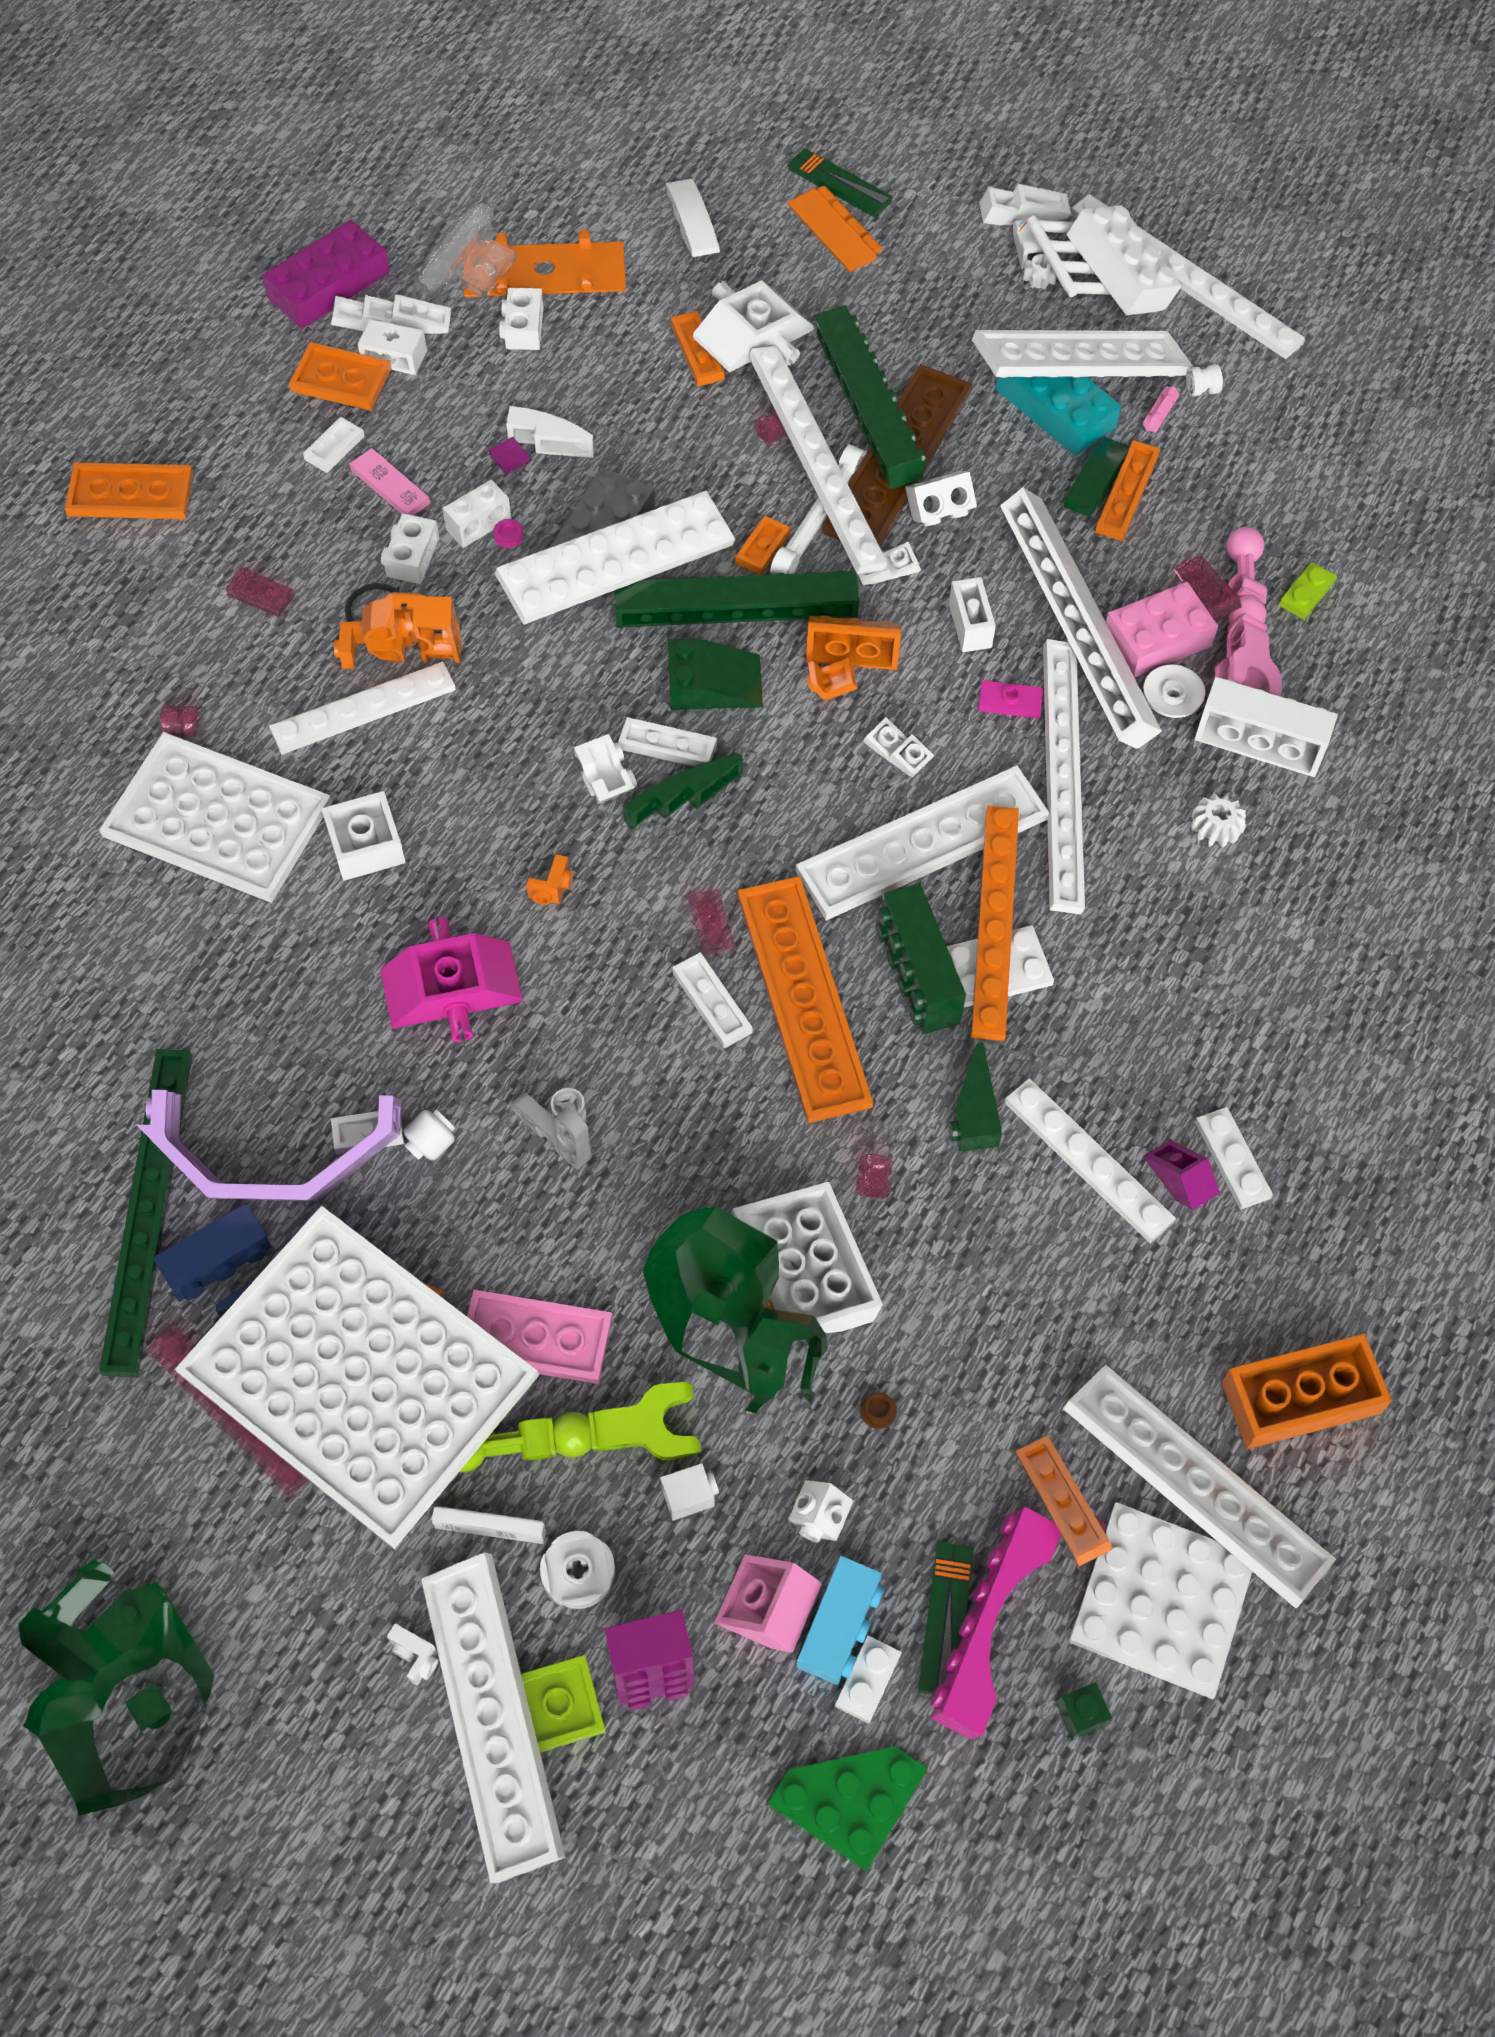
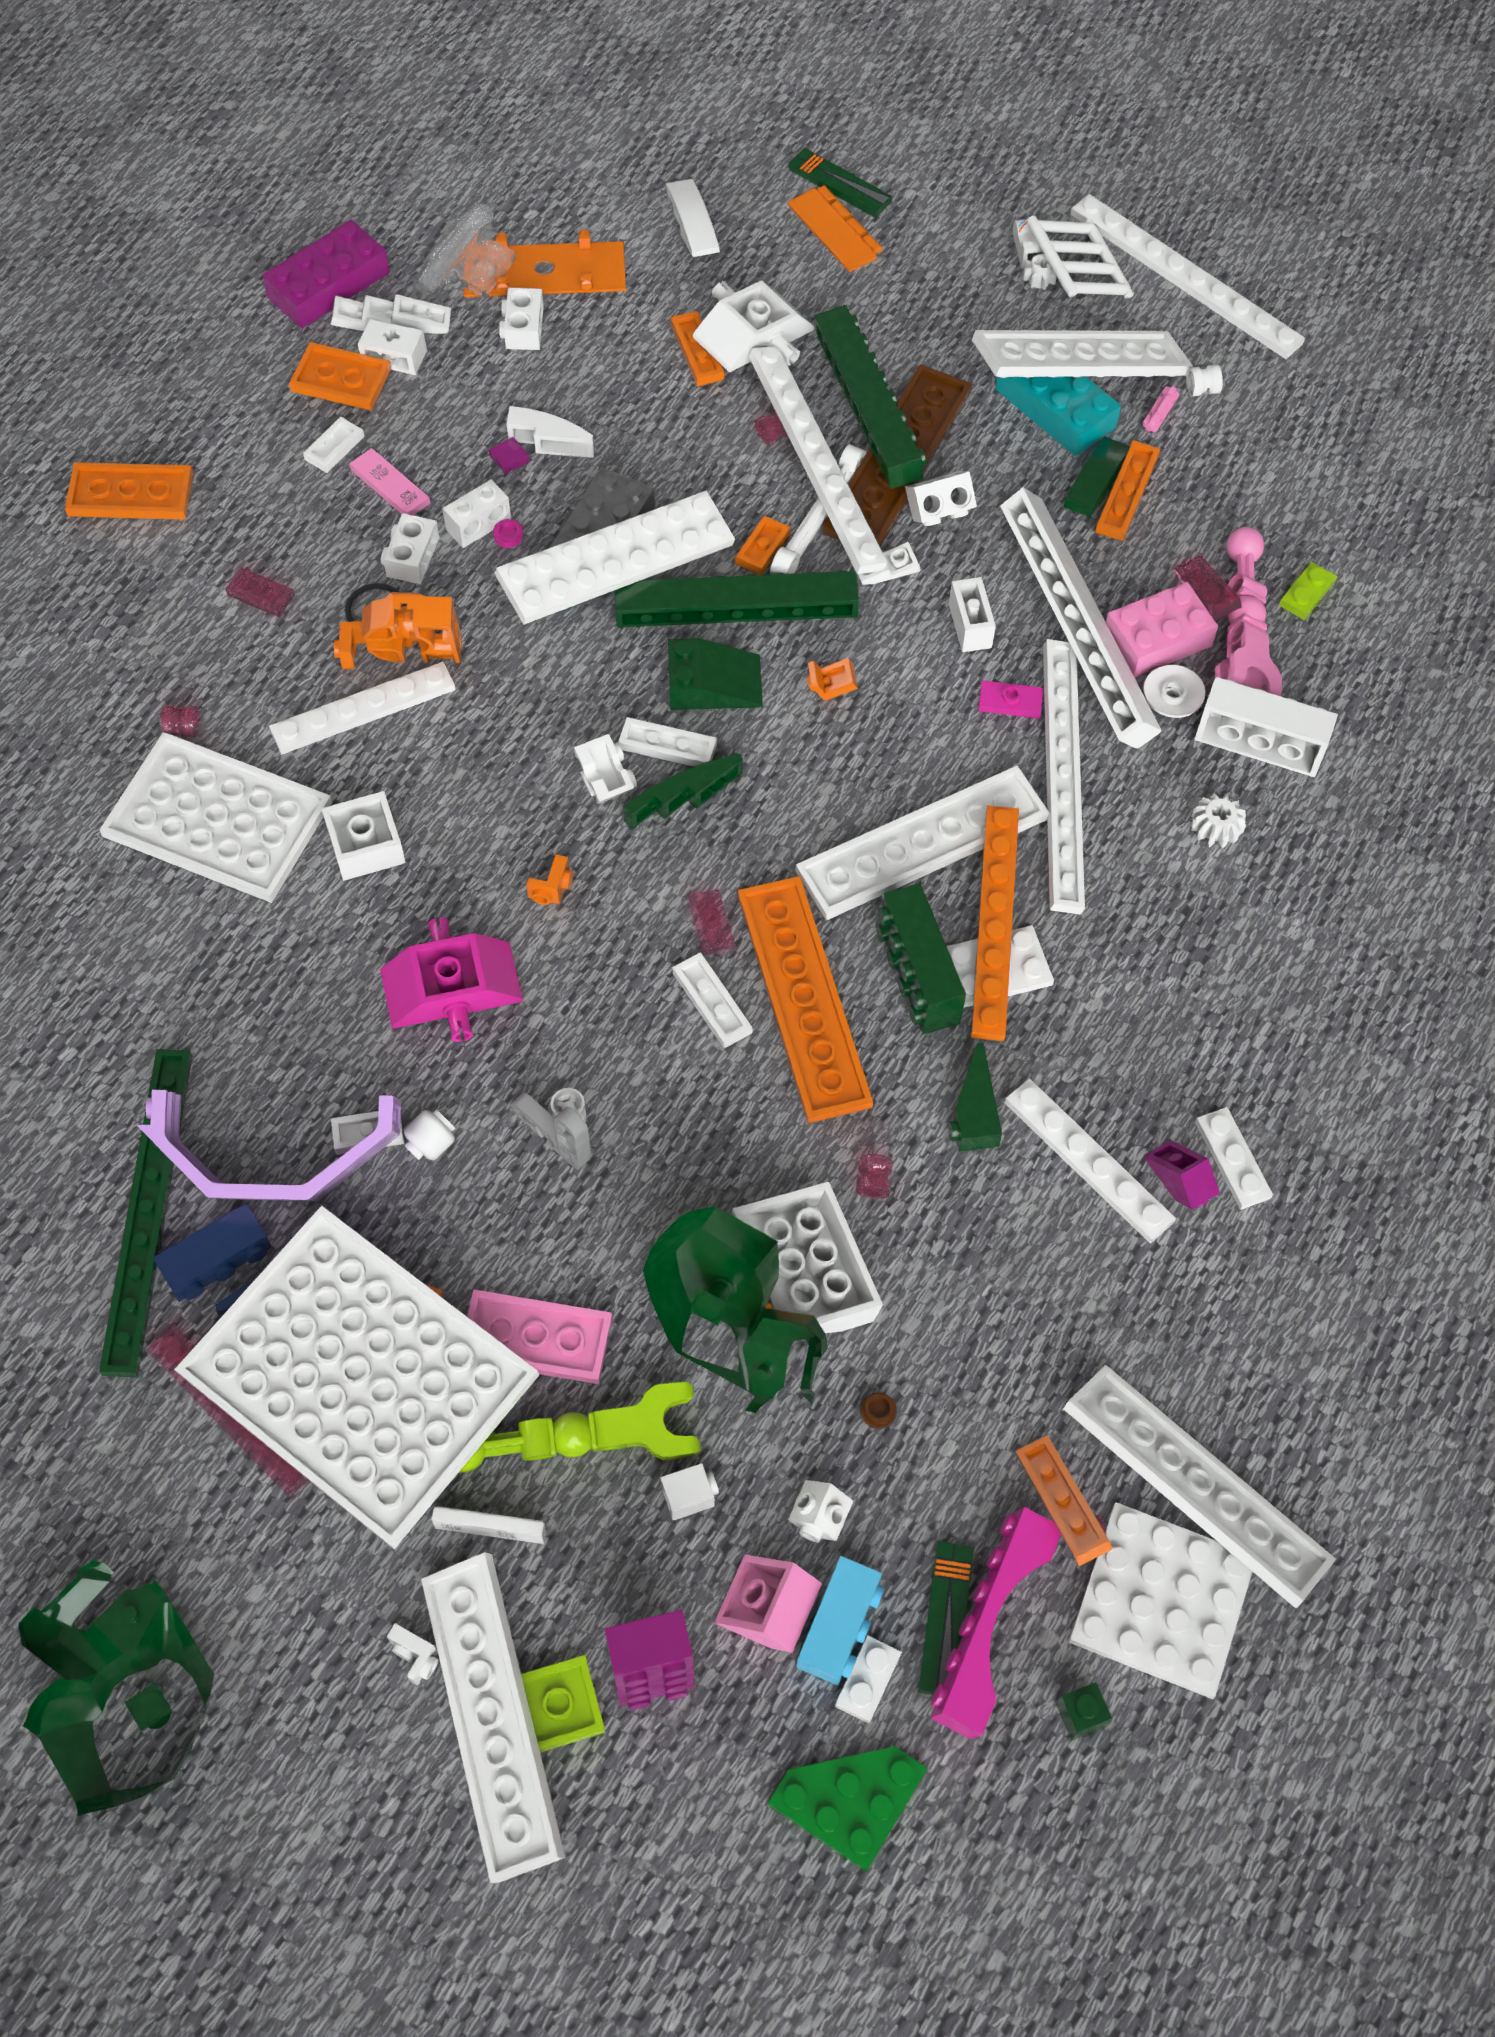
white plate [540,1531,615,1609] -> none
orange slope [806,616,902,670] -> none
white slope [863,717,934,777] -> none
white slope [979,184,1071,225] -> none
white brick [1067,205,1182,315] -> none
orange brick [1221,1334,1392,1450] -> none

